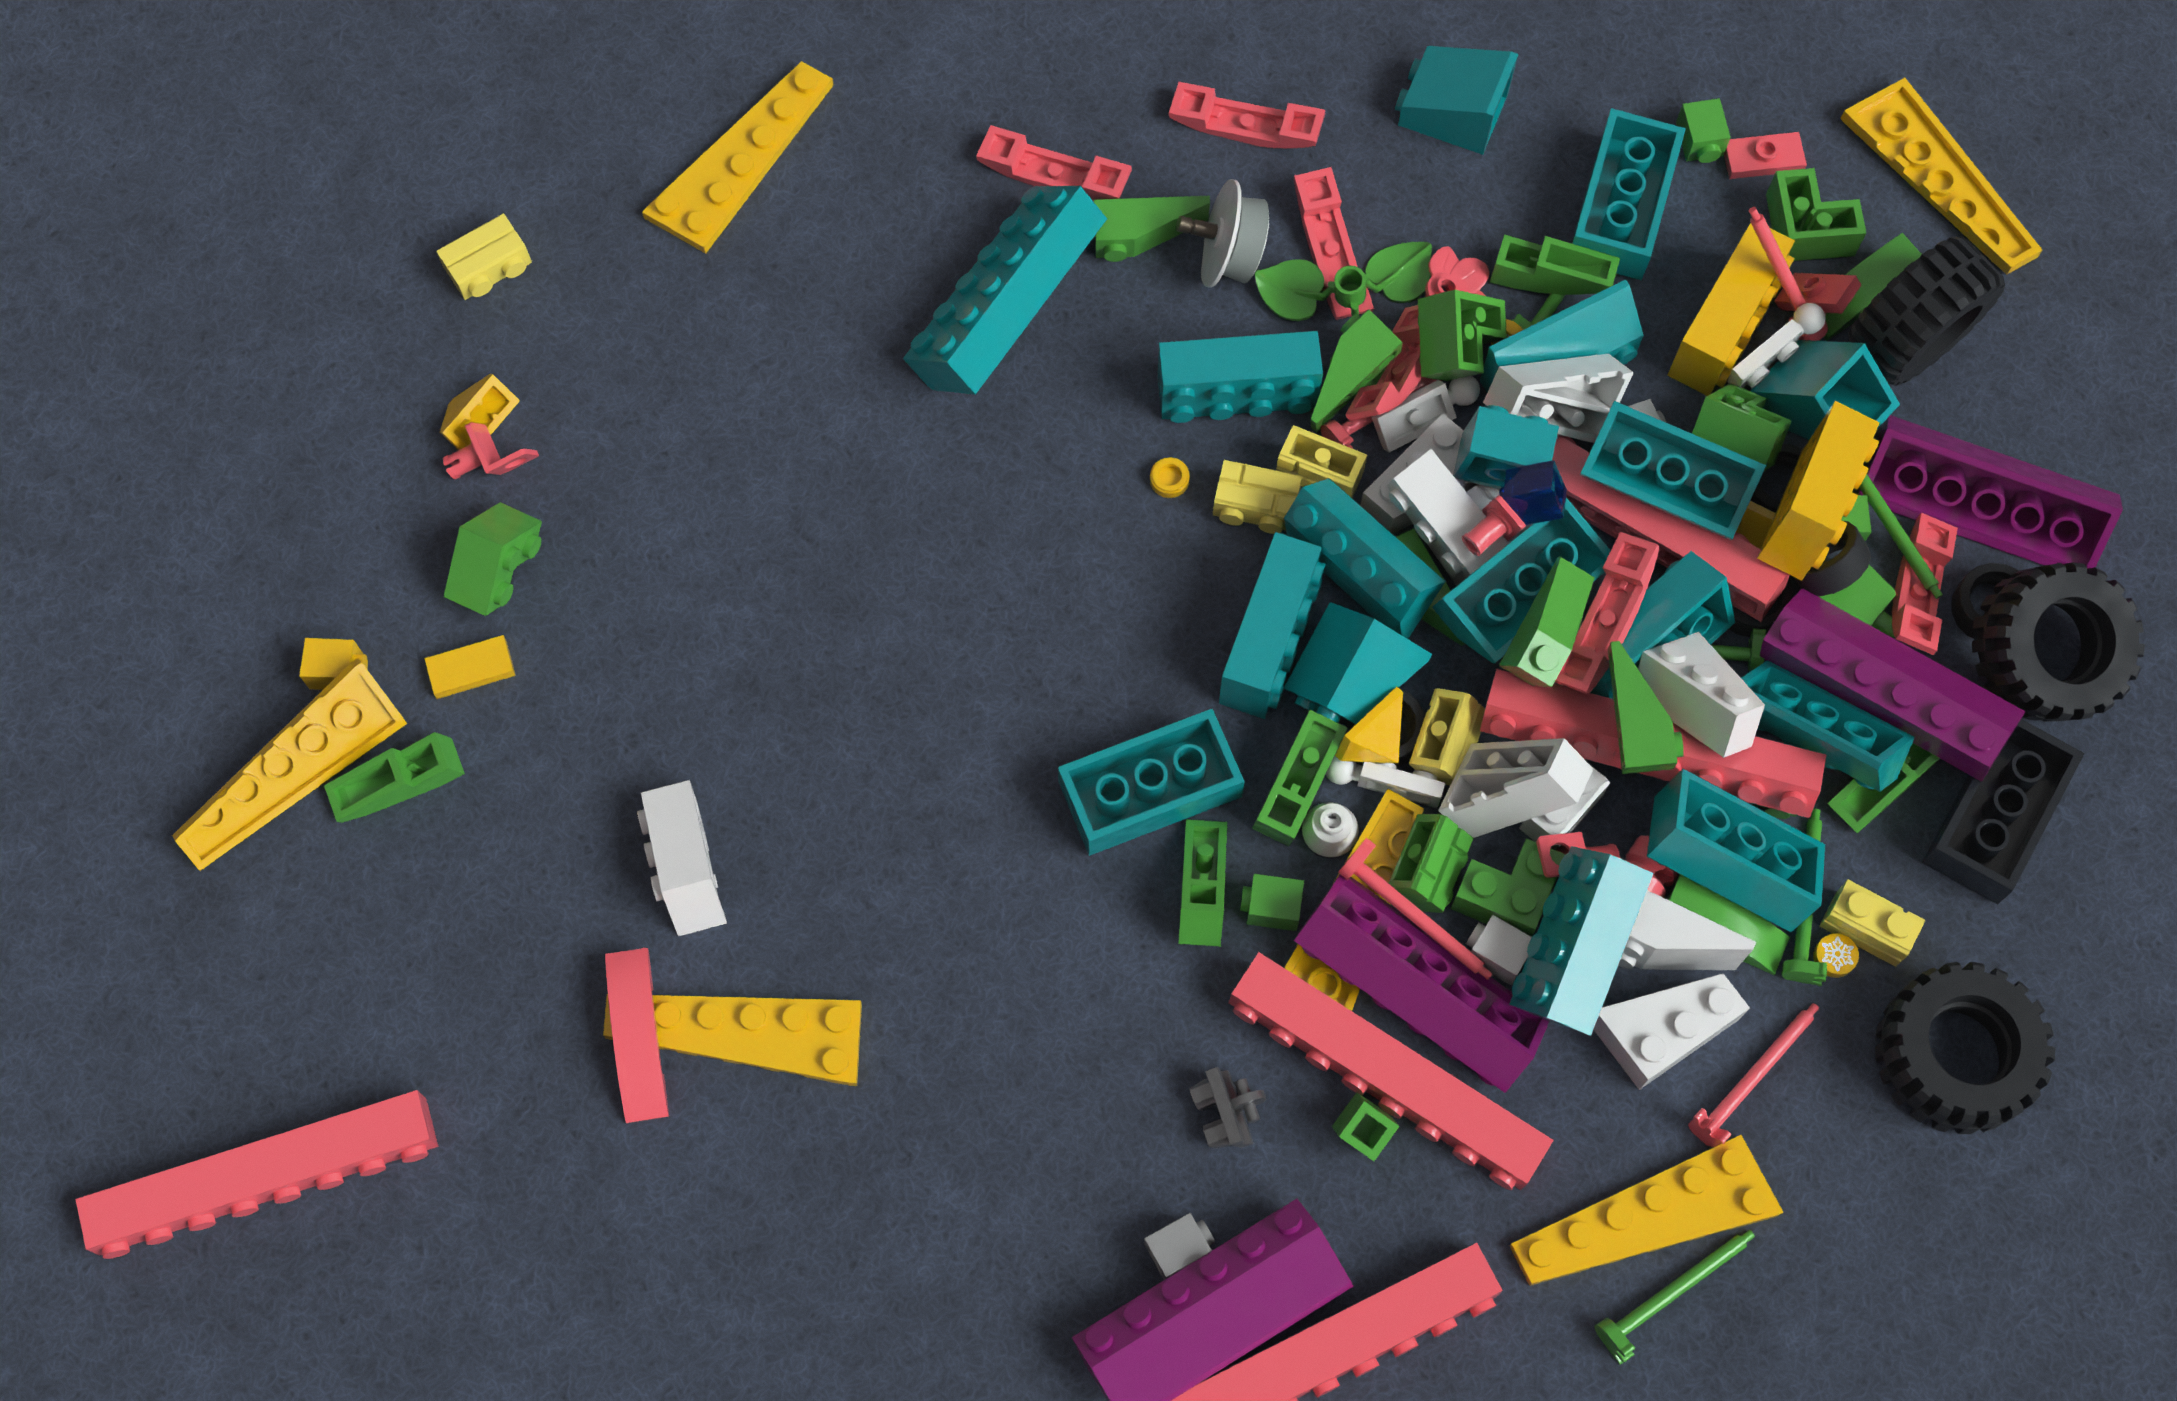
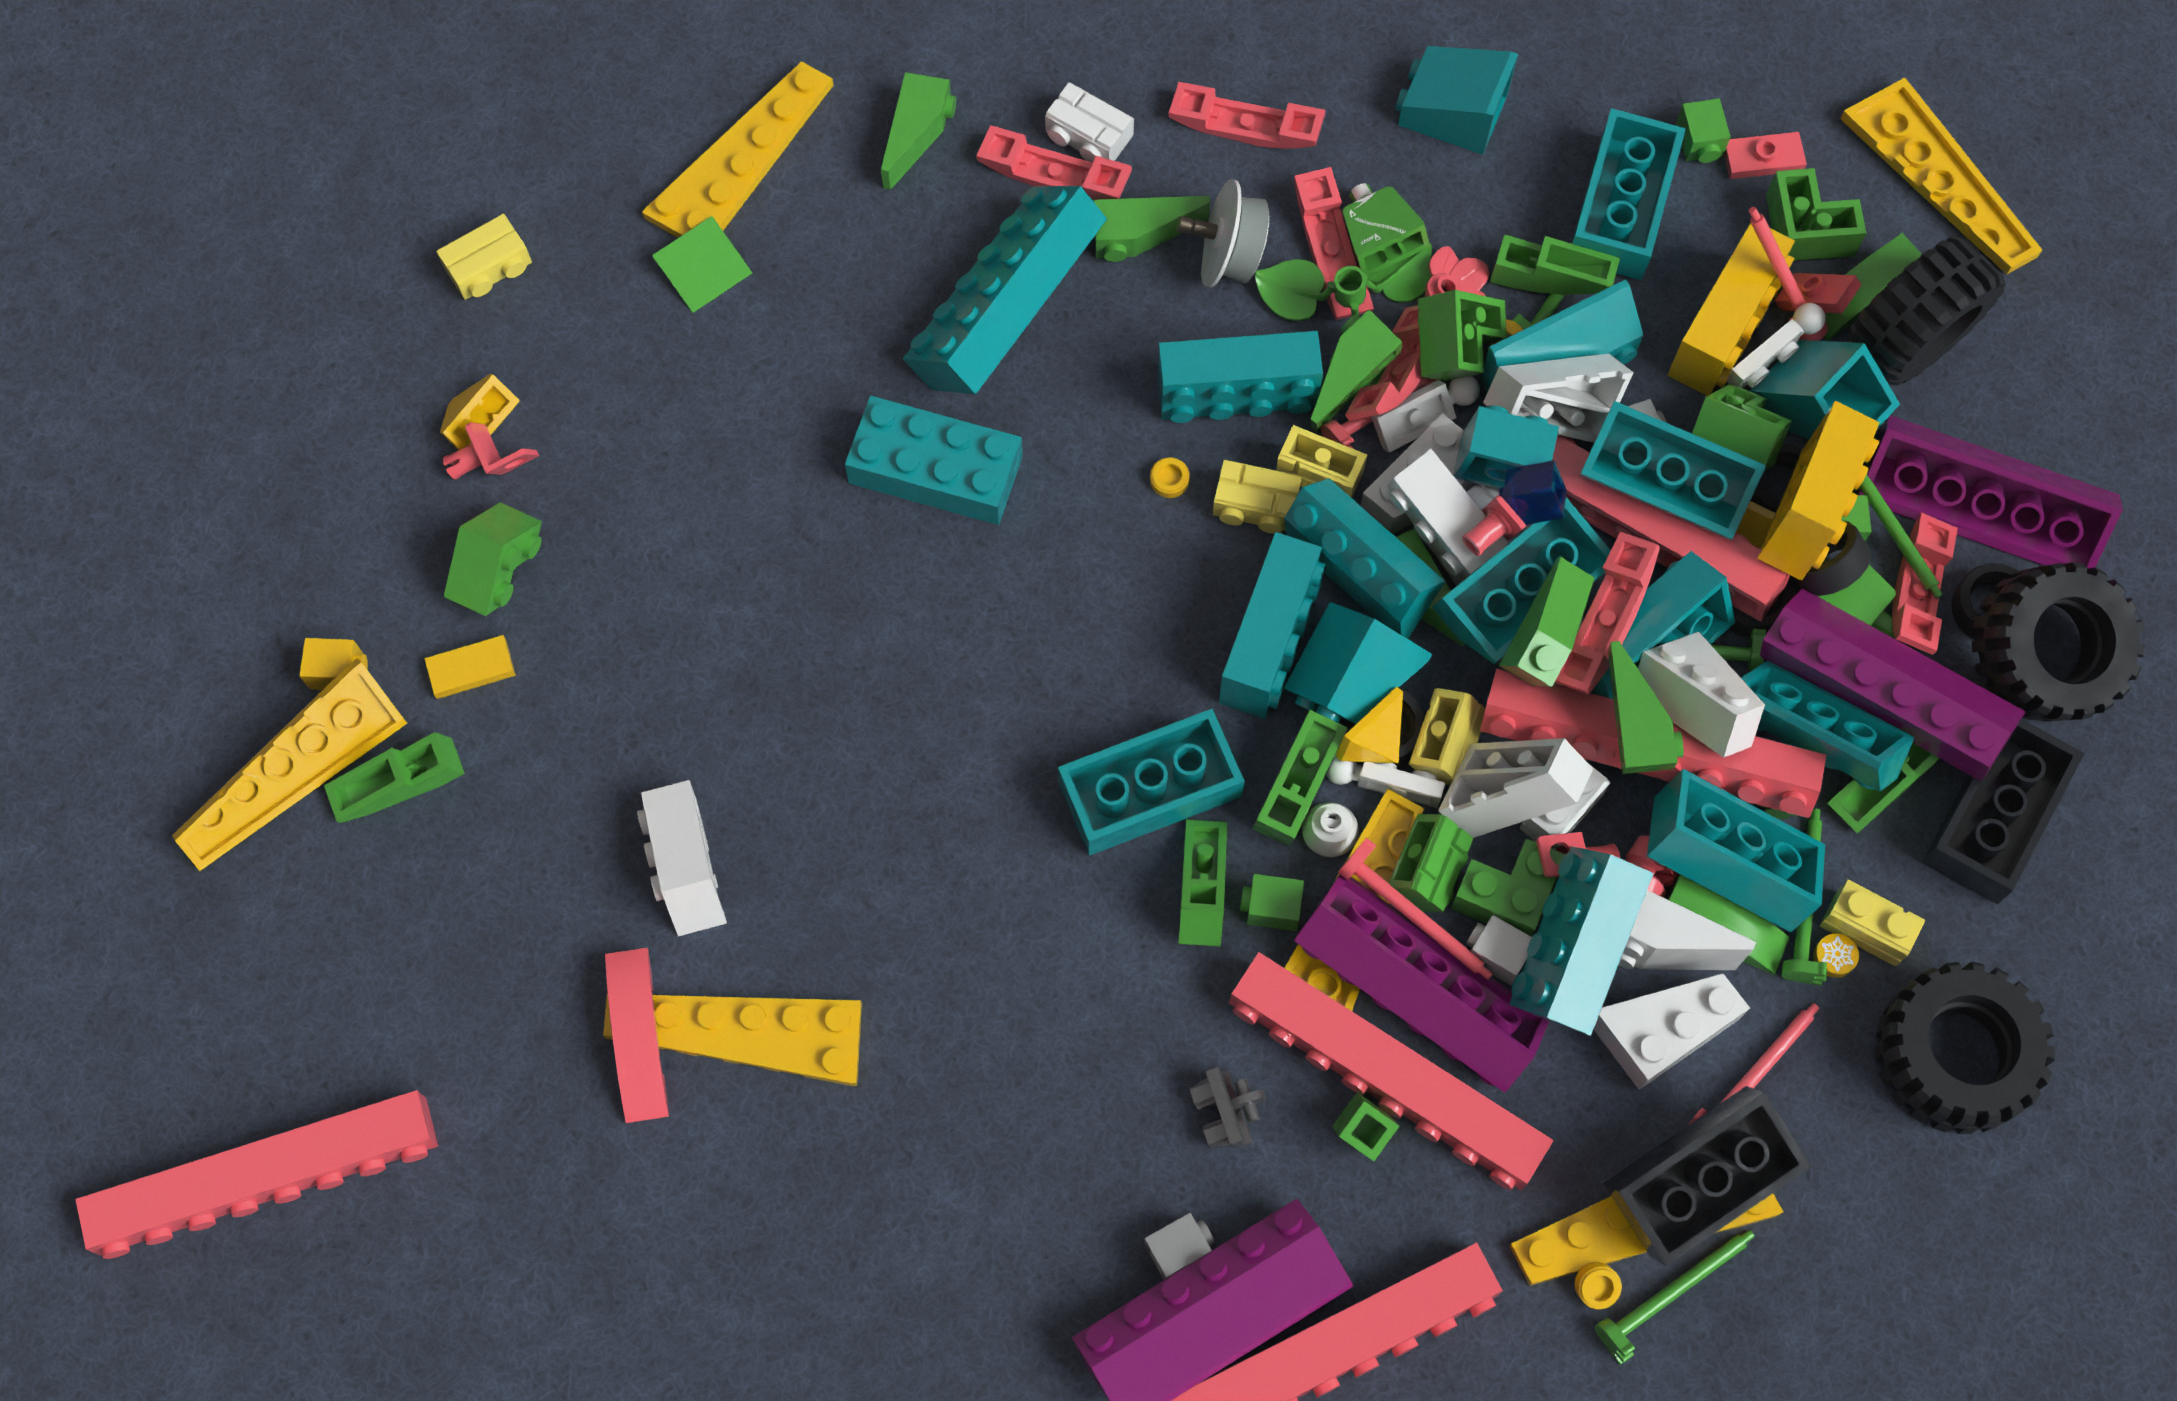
none -> bright green sticker [652,216,752,313]
none -> teal brick [845,395,1023,525]
none -> bright green slope [881,72,956,190]
none -> white brick [1045,83,1134,163]
none -> bright green torso [1342,183,1430,276]
none -> yellow tile [1574,1262,1622,1309]
none -> black brick [1603,1086,1811,1266]

